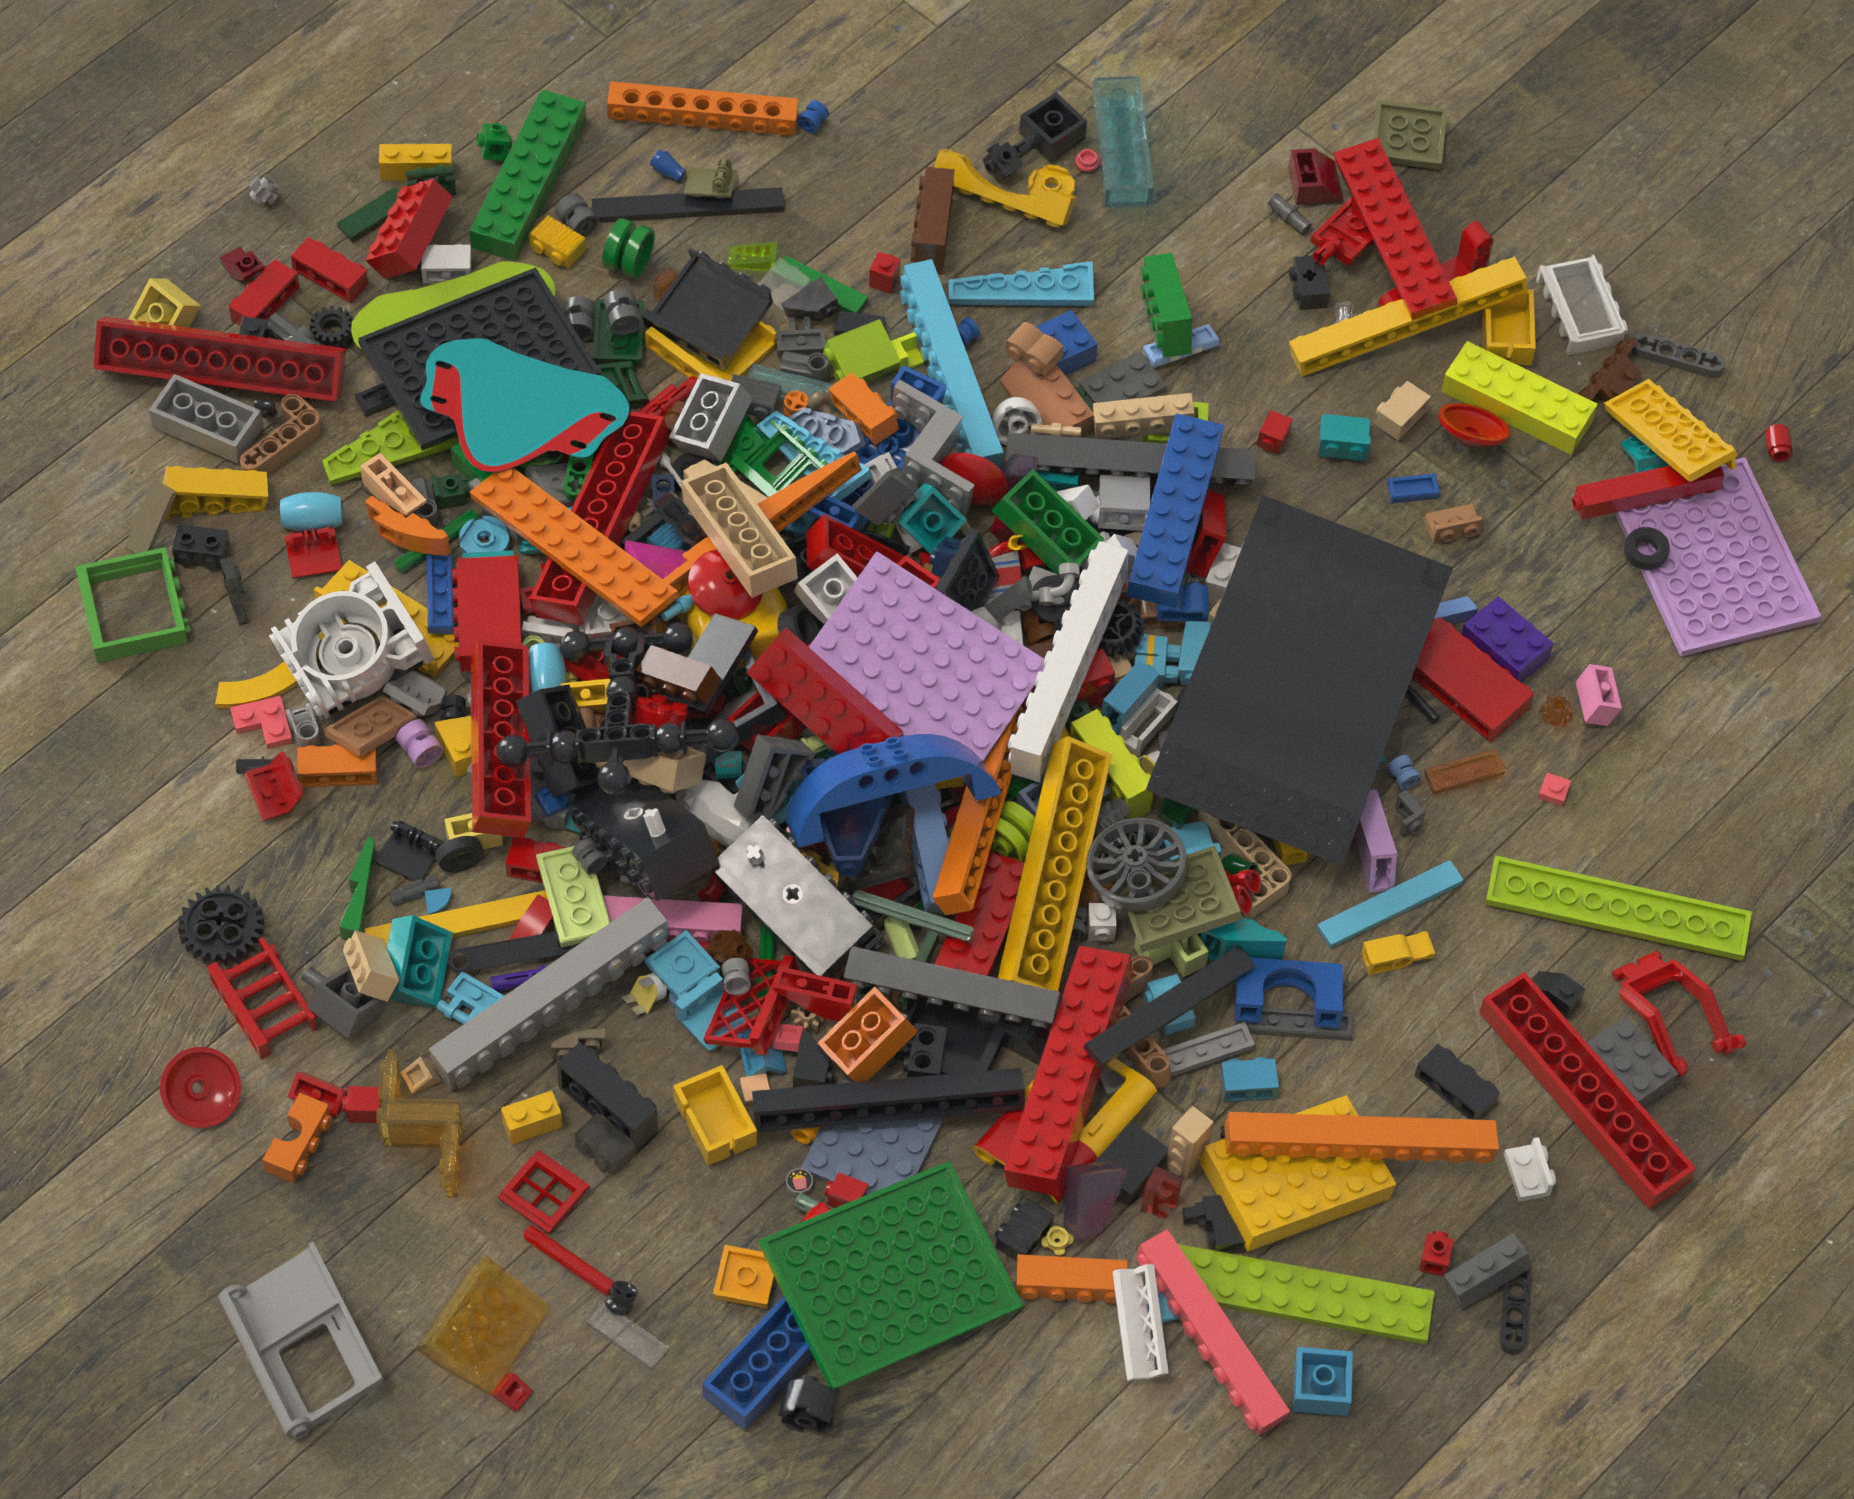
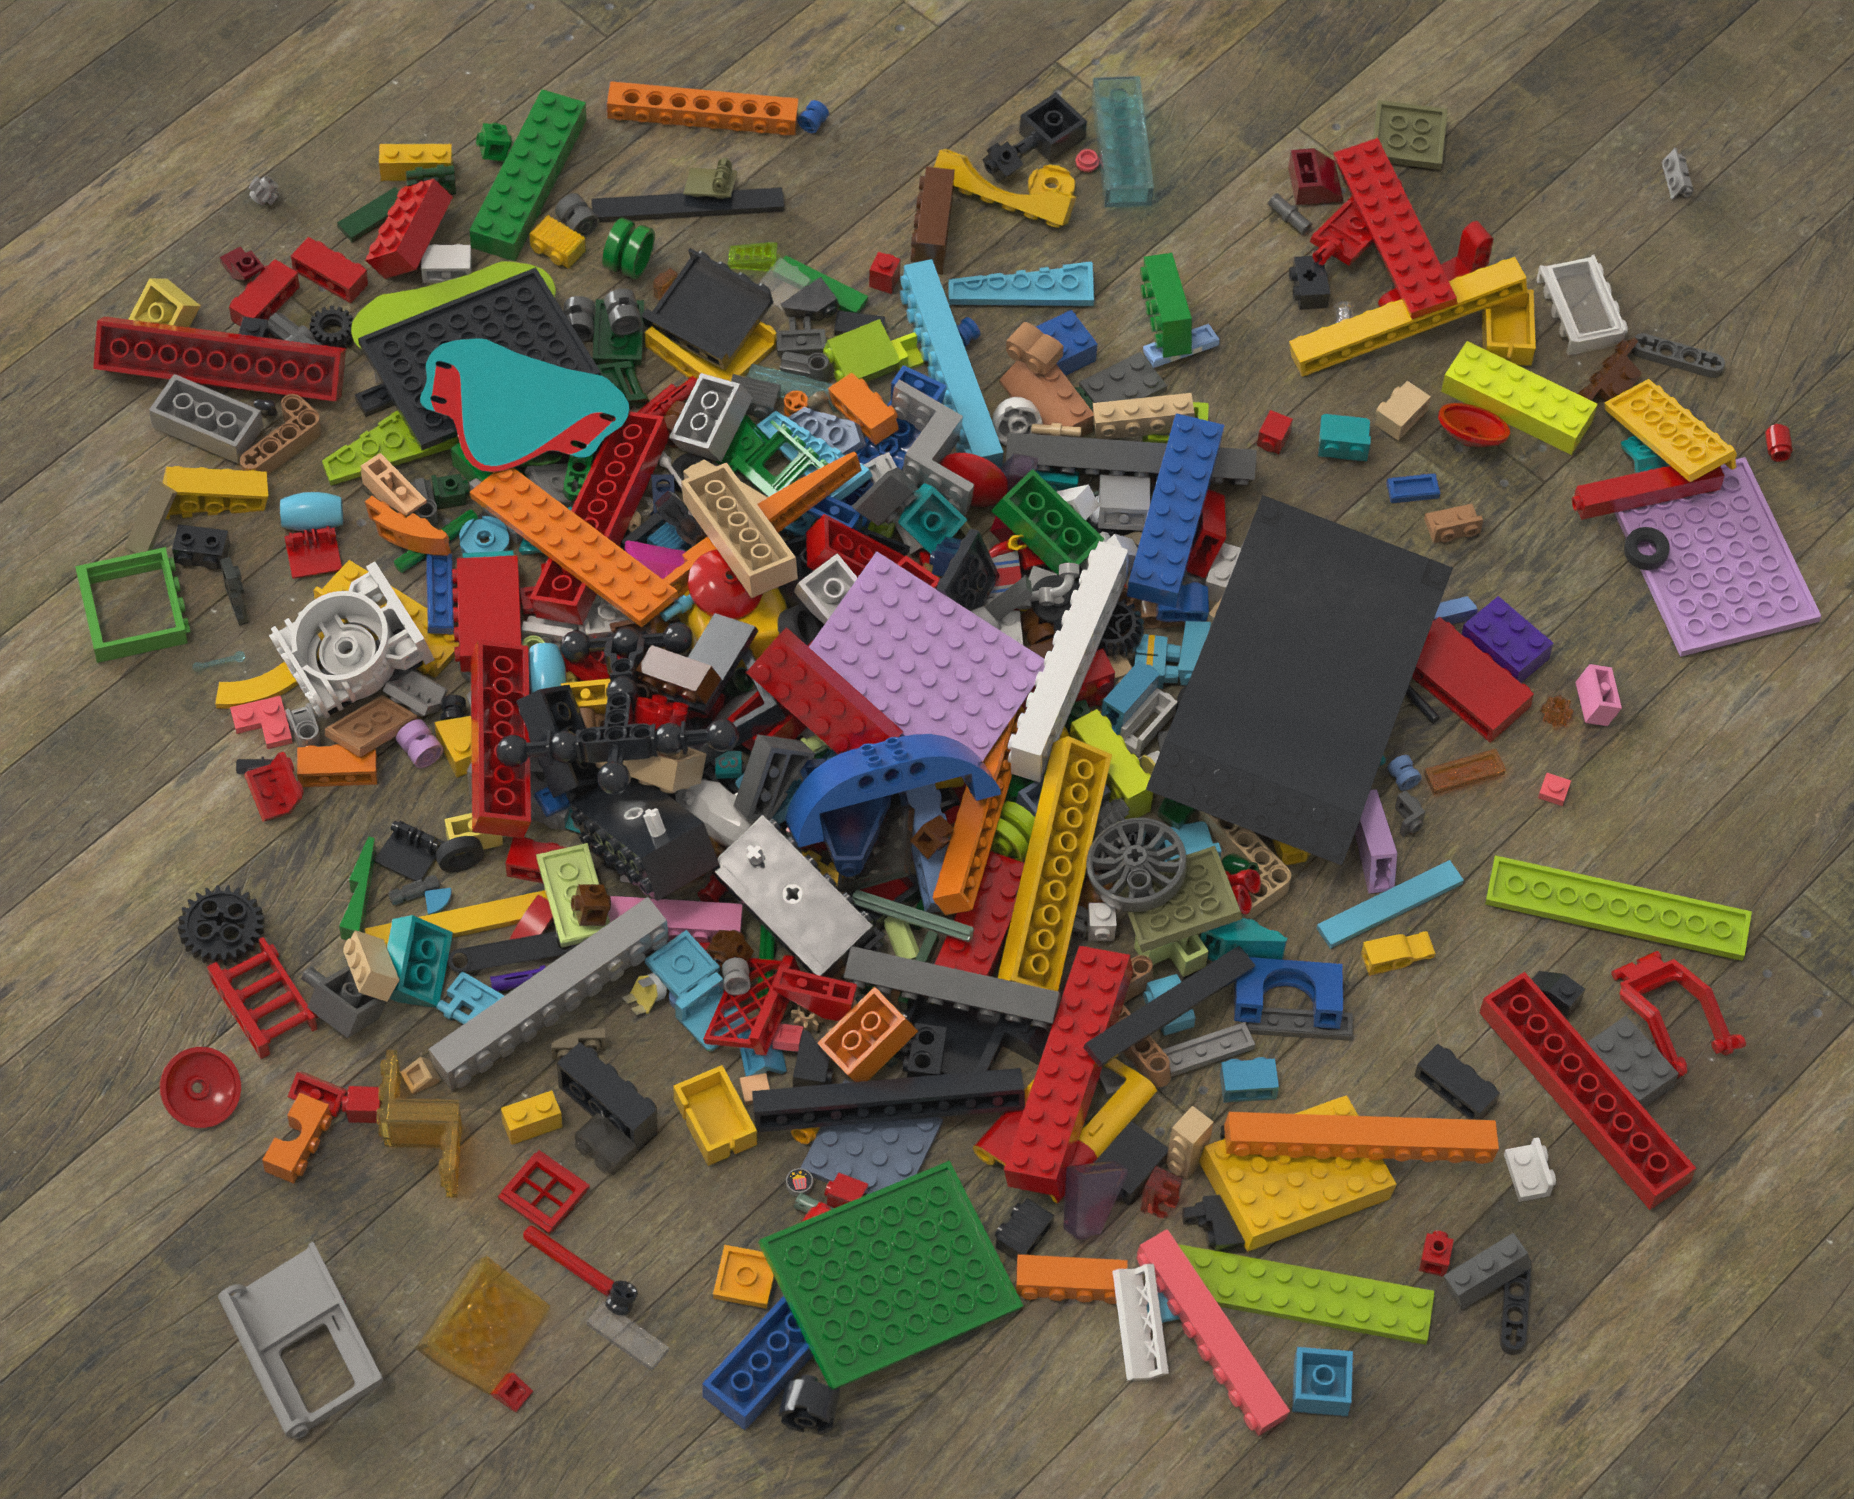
dark grey wheel [572,838,608,875] -> none
blue cone [650,149,686,182] -> none
light yellow plate [1041,1225,1074,1256] -> none
none -> clear light blue hinge [192,651,245,672]
none -> reddish brown brick [571,884,611,926]
none -> reddish brown brick [910,815,954,859]
none -> light grey hinge [1662,148,1694,199]

